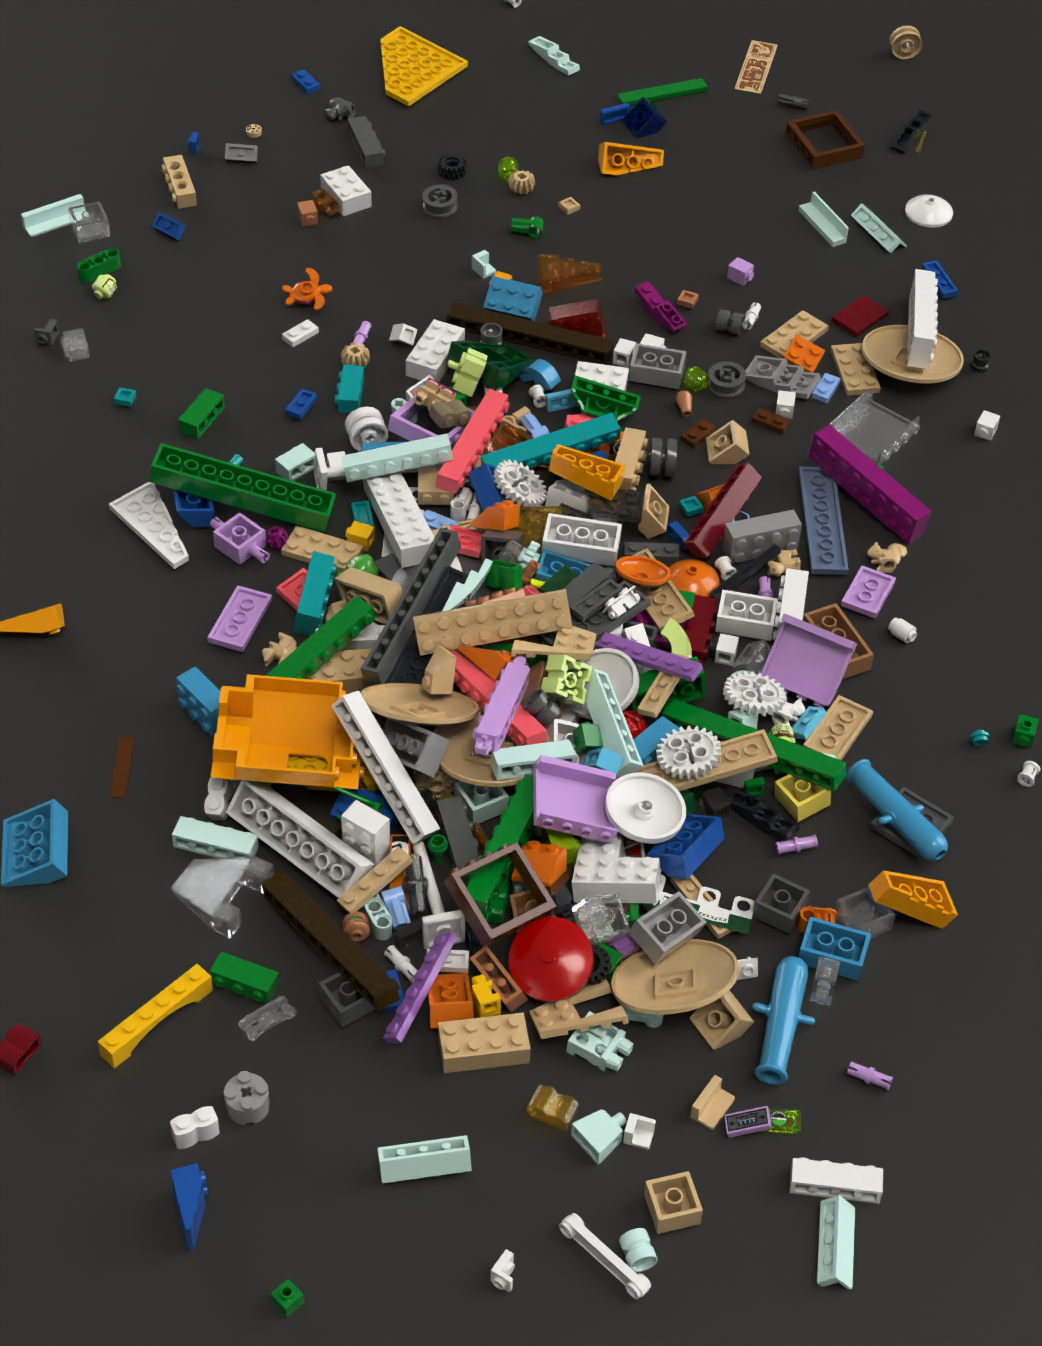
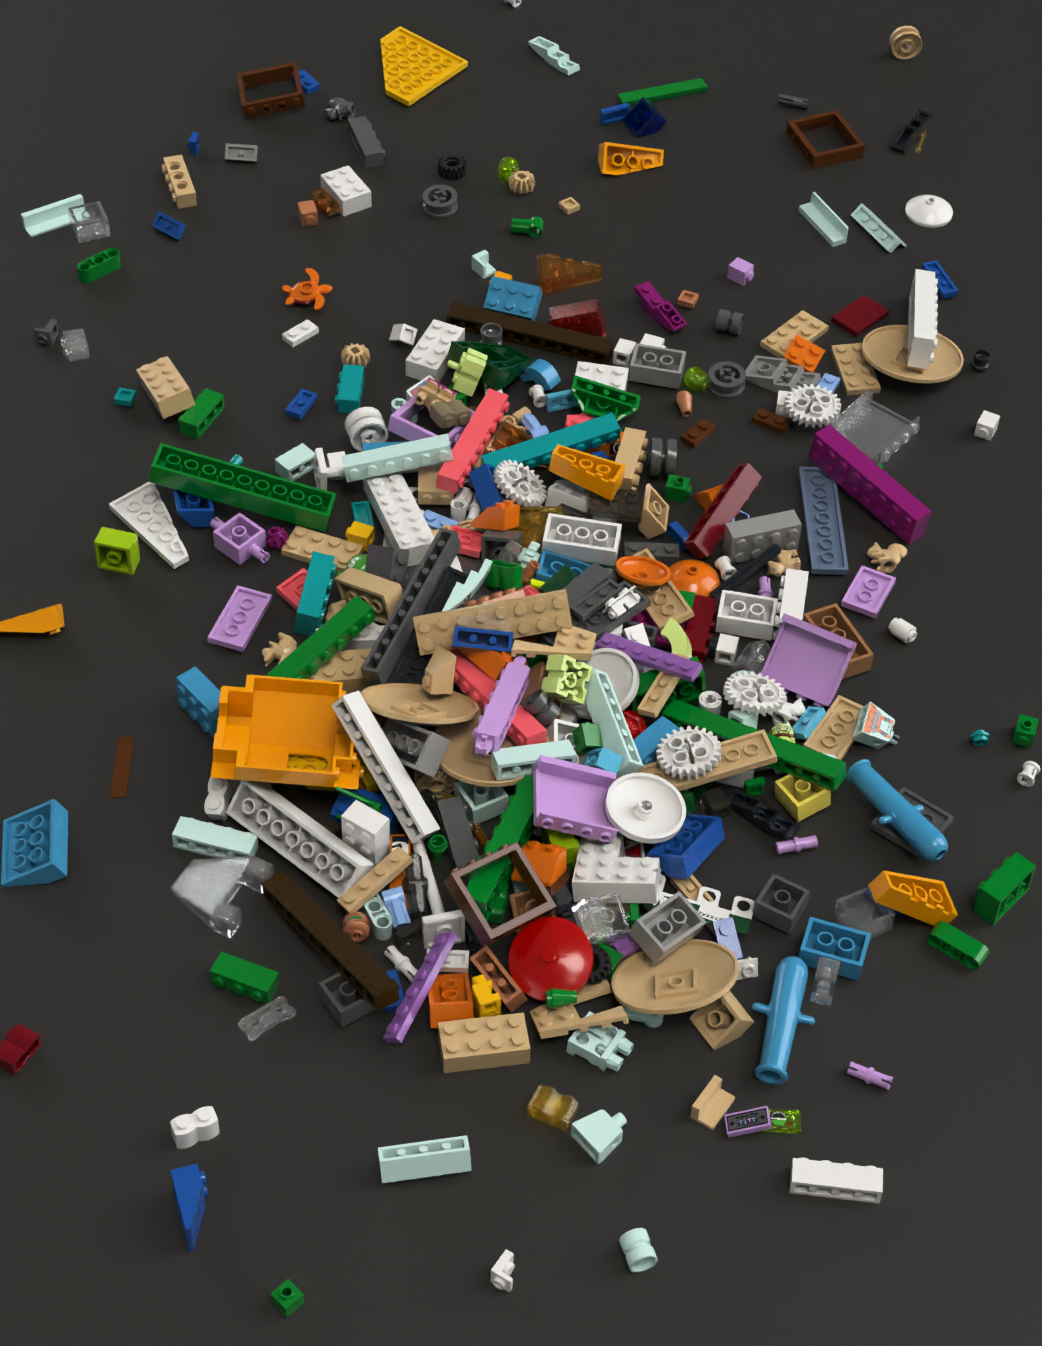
yellowish green head [92,274,117,299] -> none
yellow arch [98,964,213,1069] -> none
light grey brick [224,1071,270,1125] -> none
tan tile [246,124,262,138] -> none
lavender pin [352,321,372,345] -> none
white piece [559,1213,651,1300] -> none
white panel [623,1113,656,1150] -> none
tan brick [644,1171,703,1234] -> none
teal plate [679,496,704,517] -> none
tan slope [706,420,749,464] -> none
sticker [735,40,778,94] -> none
white pin [742,302,761,330] -> none
orange piece [797,906,837,933] -> none
light aqua panel [817,1195,855,1289] -> none
none -> lime brick [94,527,140,575]
none -> tan brick [136,356,195,419]
none -> reddish brown window [237,61,305,119]
none -> dark grey brick [365,544,409,587]
none -> blue brick [452,625,513,652]
none -> green cone [545,988,577,1010]
none -> green brick [664,474,692,503]
none -> white piece [698,691,722,715]
none -> plate [711,917,743,960]
none -> white gear [784,384,841,428]
none -> light aqua torso [852,702,900,749]
none -> green beam [926,921,990,970]
none -> green brick [973,852,1036,926]

